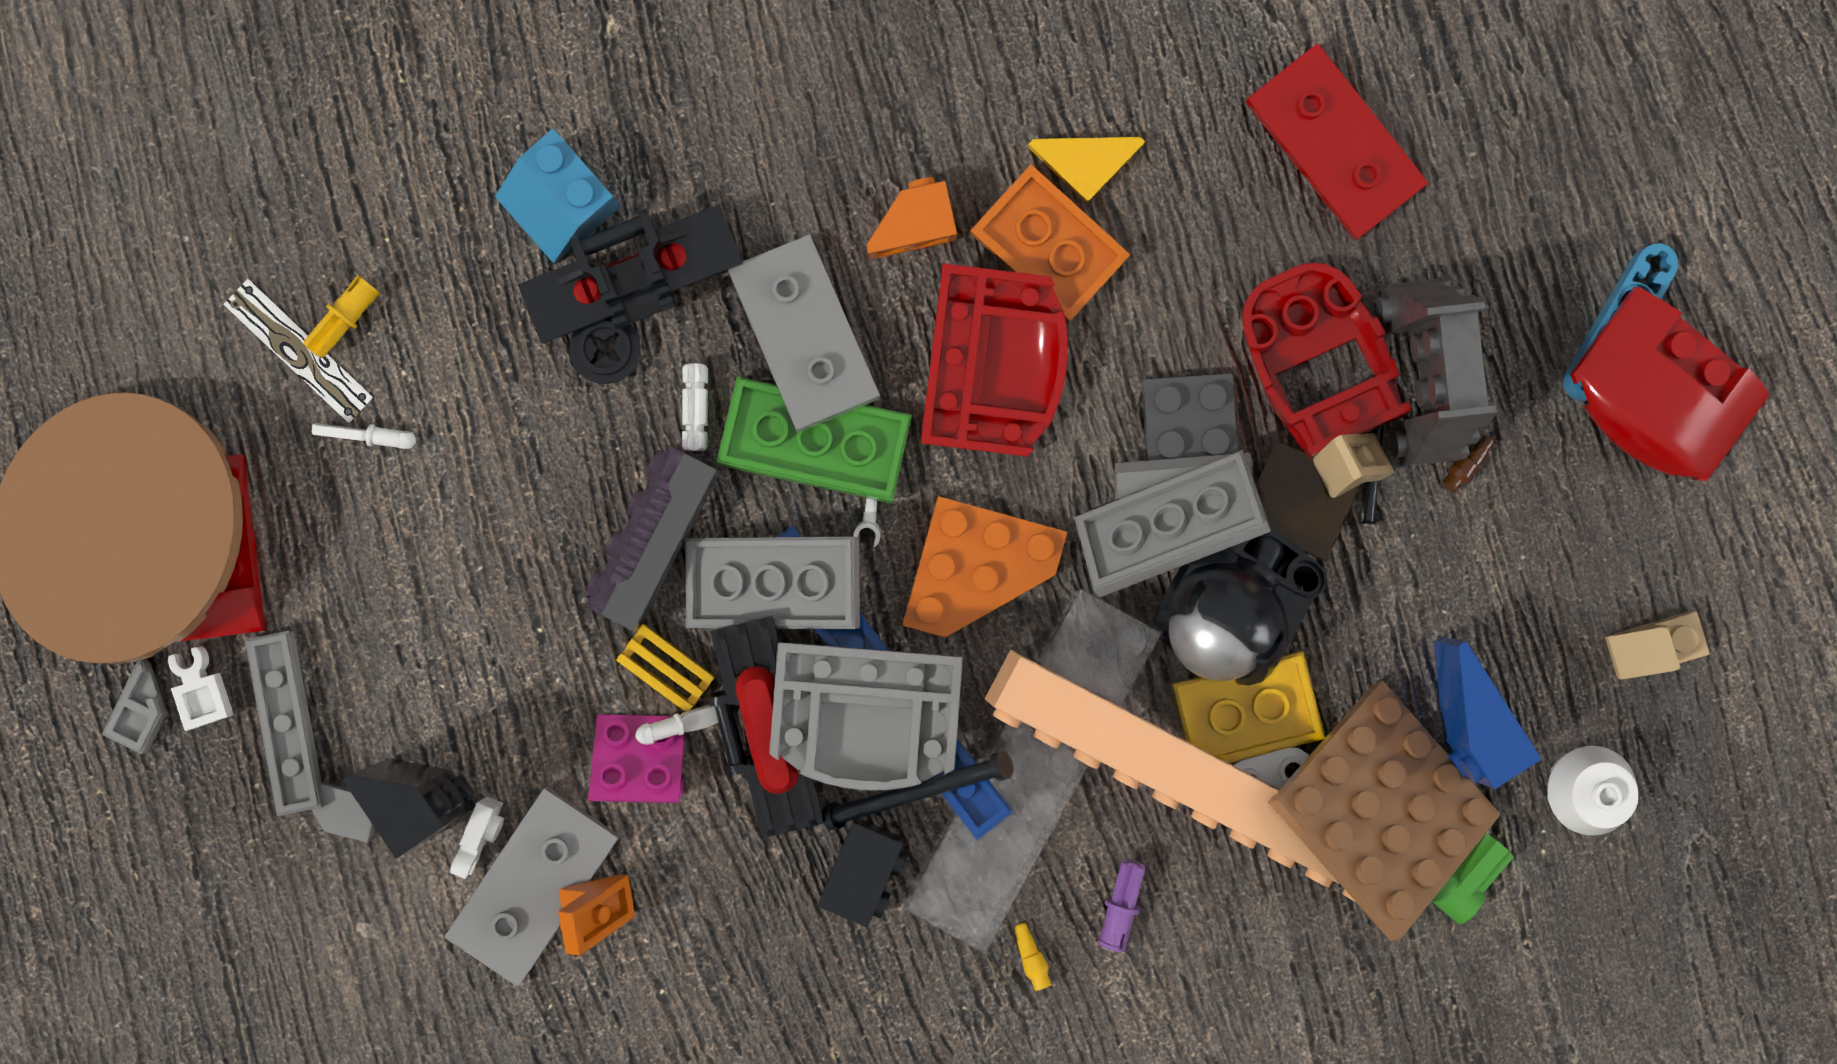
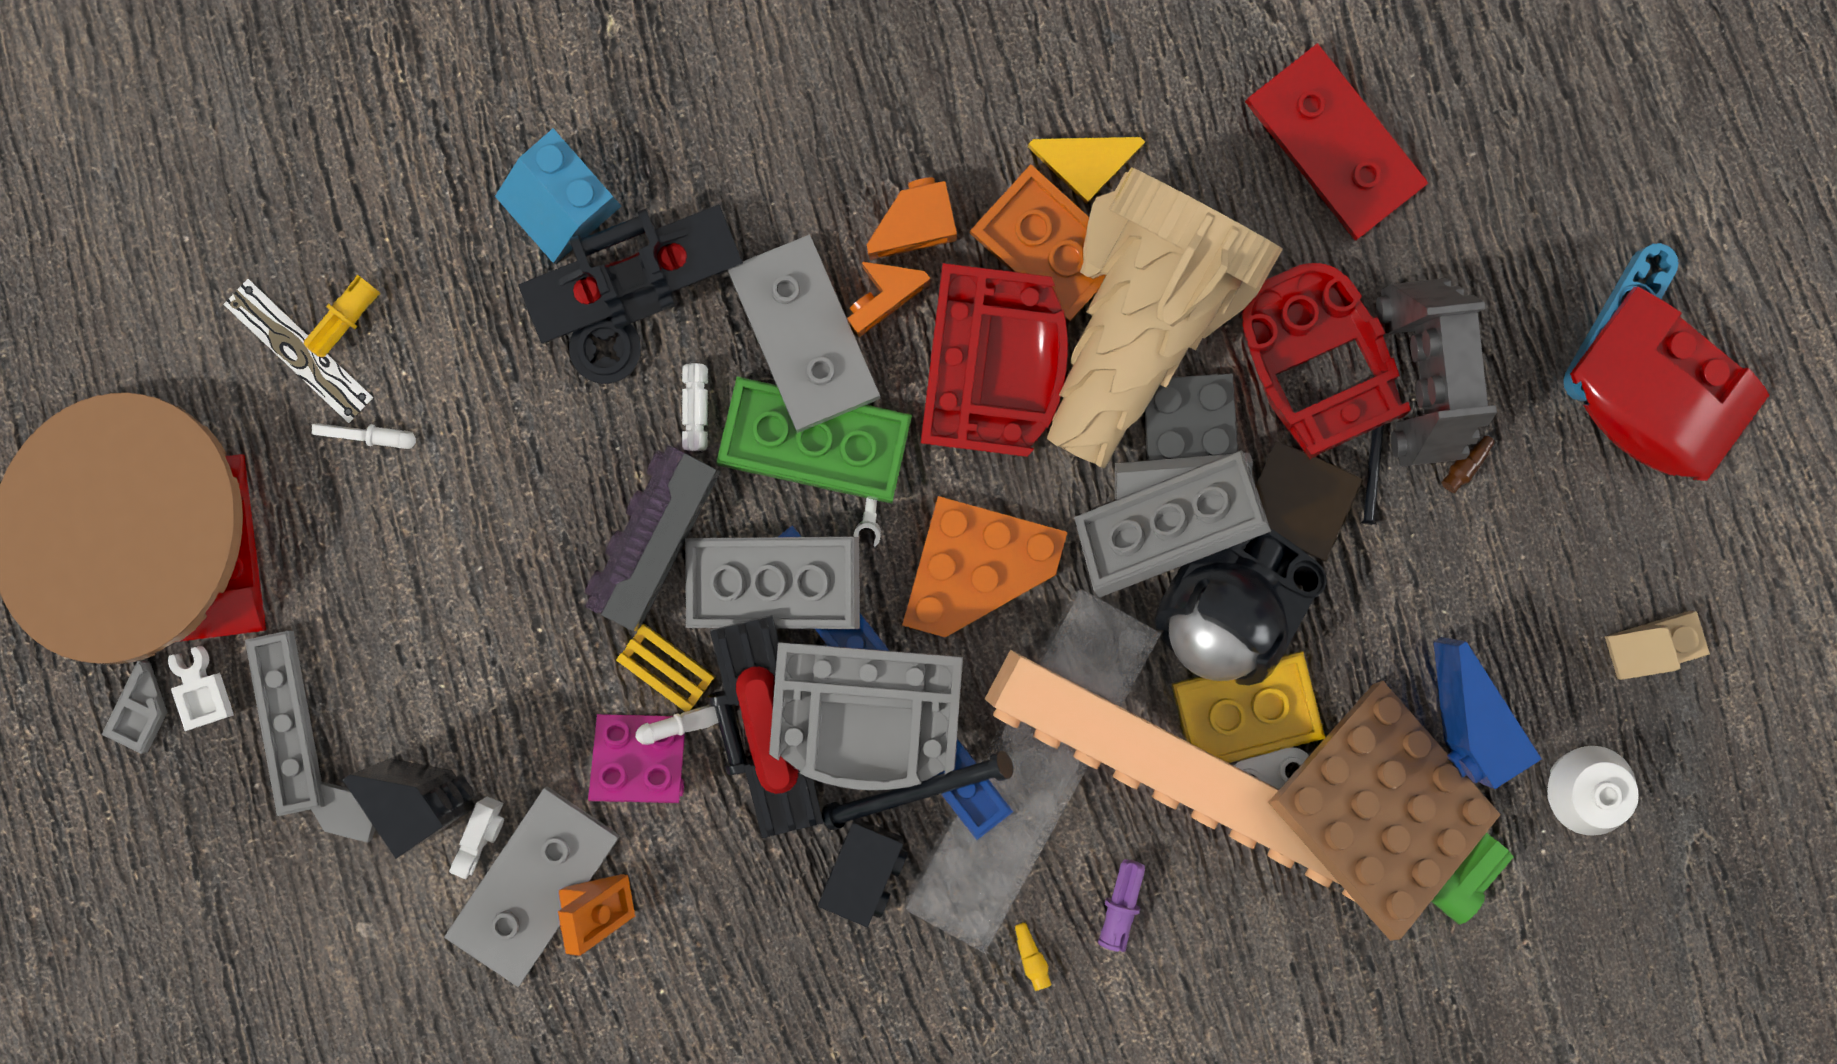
tan slope [1313,433,1395,498] -> none
none -> orange slope [847,262,931,338]
none -> tan cone [1047,167,1283,468]

